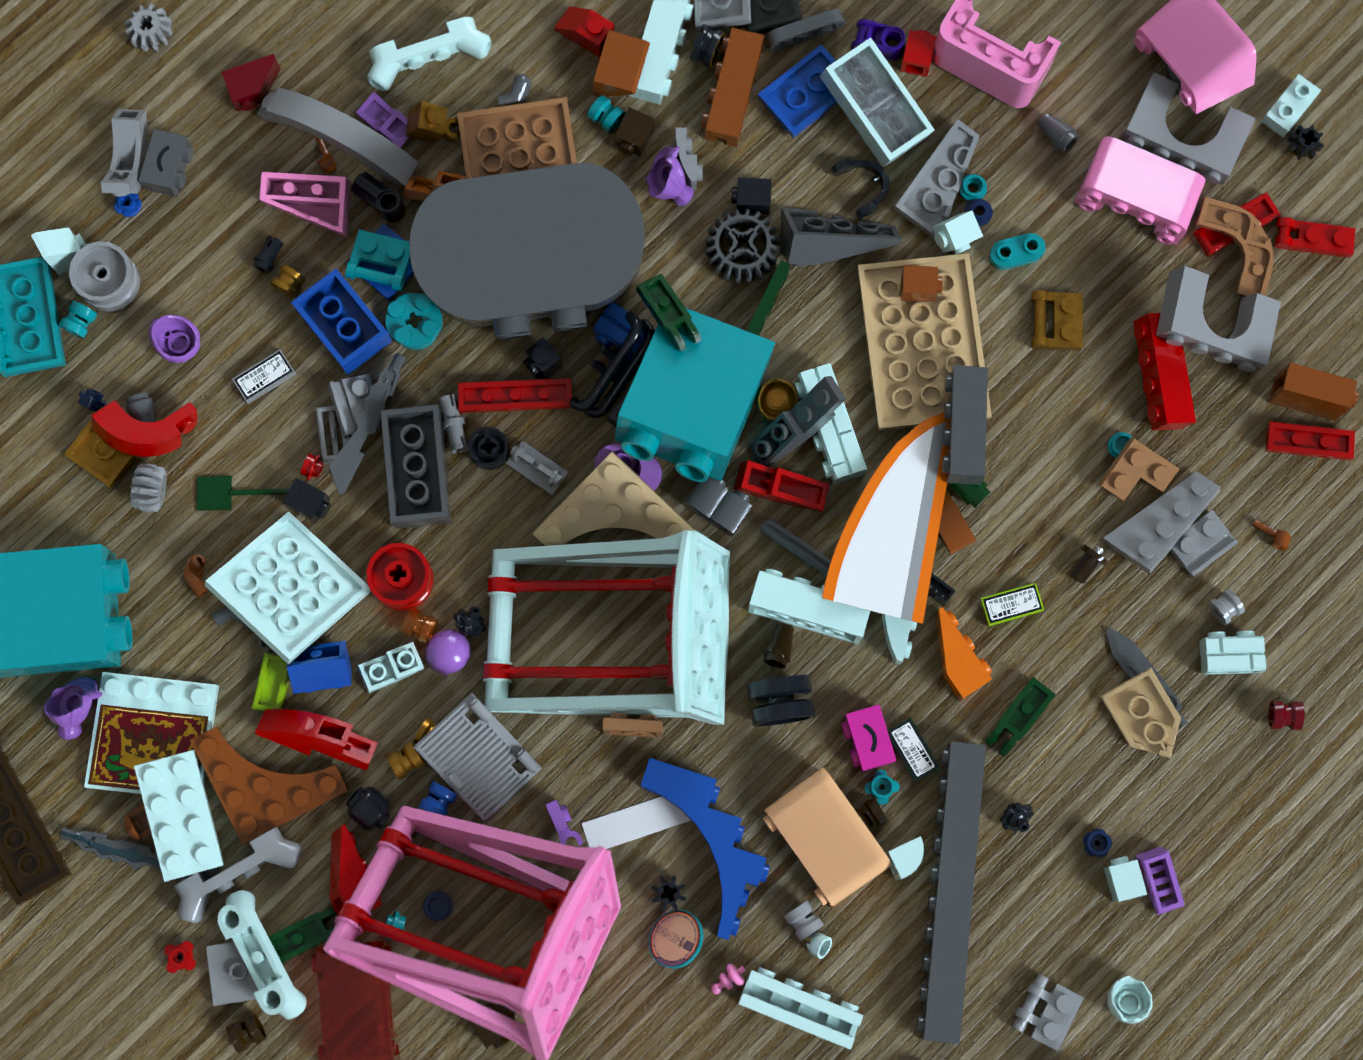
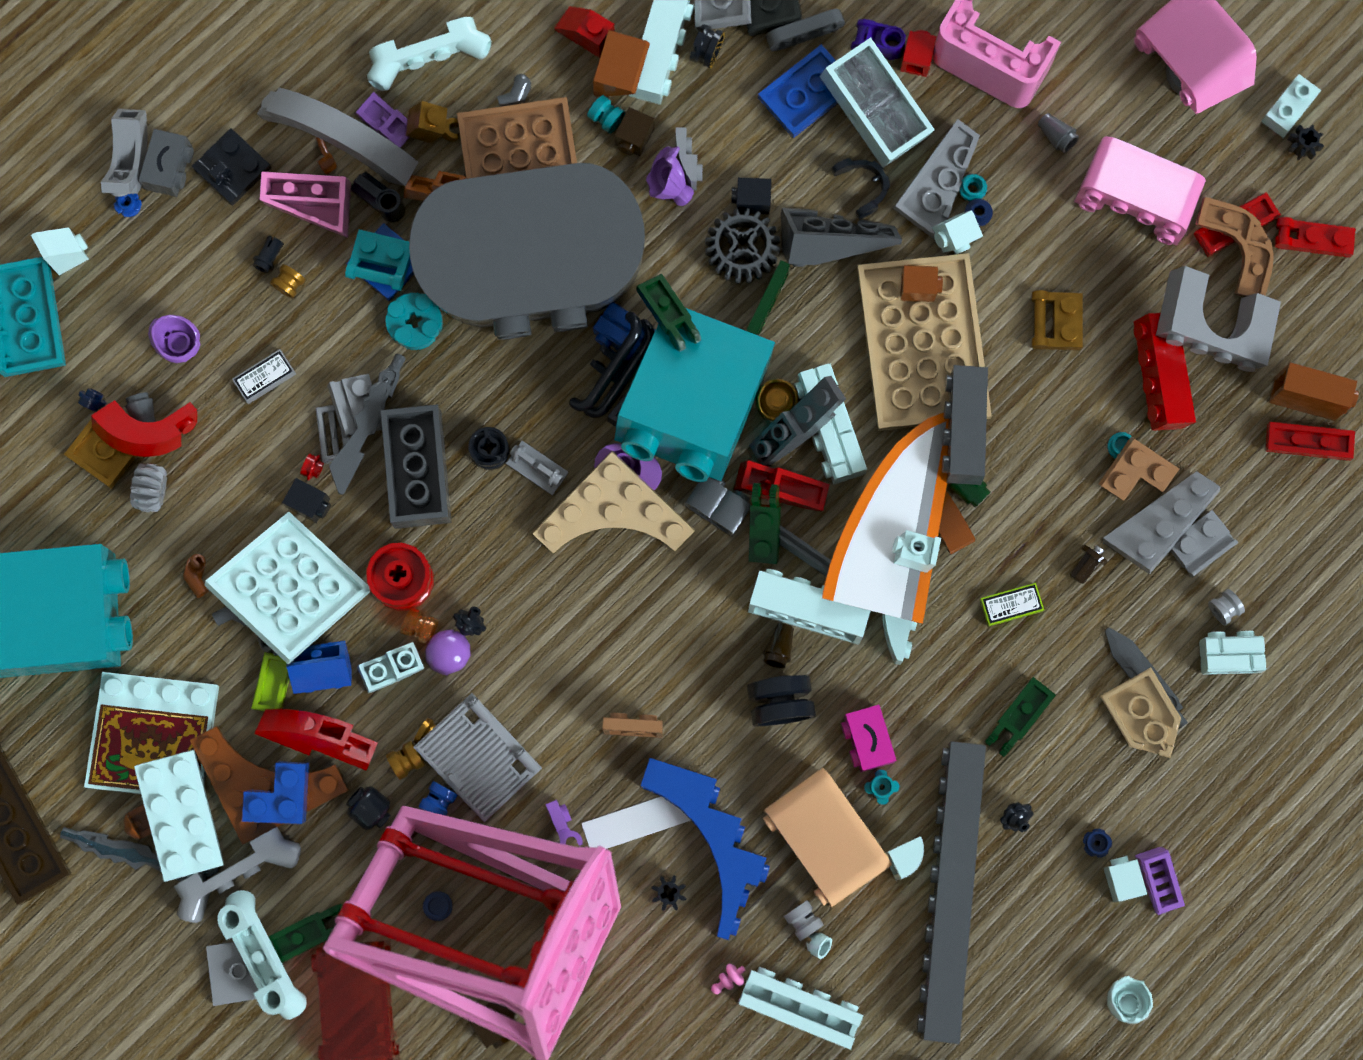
medium lavender hair [43,677,103,740] -> none
teal wheel [59,301,98,339] -> none
light grey wheel [69,241,141,312] -> none
light grey gear [125,3,173,53] -> none
red plate [164,941,196,973] -> none
dark green piece [197,476,290,511] -> none
dark red slope [221,54,280,112] -> none
dark brown wheel [226,1013,267,1053] -> none
blue brick [291,268,392,376] -> none
red slope [329,825,382,916] -> none
teal plate [384,911,406,941] -> none
light grey pin [438,394,469,454] -> none
red plate [458,378,572,413] -> none
light aqua piece [483,530,730,725] -> none
black brick [523,337,562,380] -> none
piece [649,909,703,969] -> none
dark orange brick [701,28,764,147] -> none
dark brown wheel [854,797,888,832] -> none
tile [888,717,940,783] -> none
black piece [928,573,956,607] -> none
orange slope [936,607,992,701] -> none
teal plate [989,233,1046,270] -> none
light grey plate [1012,974,1084,1051] -> none
light grey arch [1122,73,1256,185] -> none
dark orange hand [1253,519,1291,551] -> none
dark red wheel [1268,700,1305,731] -> none
none -> black hinge [192,128,272,206]
none -> blue brick [242,762,309,824]
none -> dark green hinge [748,483,781,564]
none -> light aqua brick [892,530,941,573]

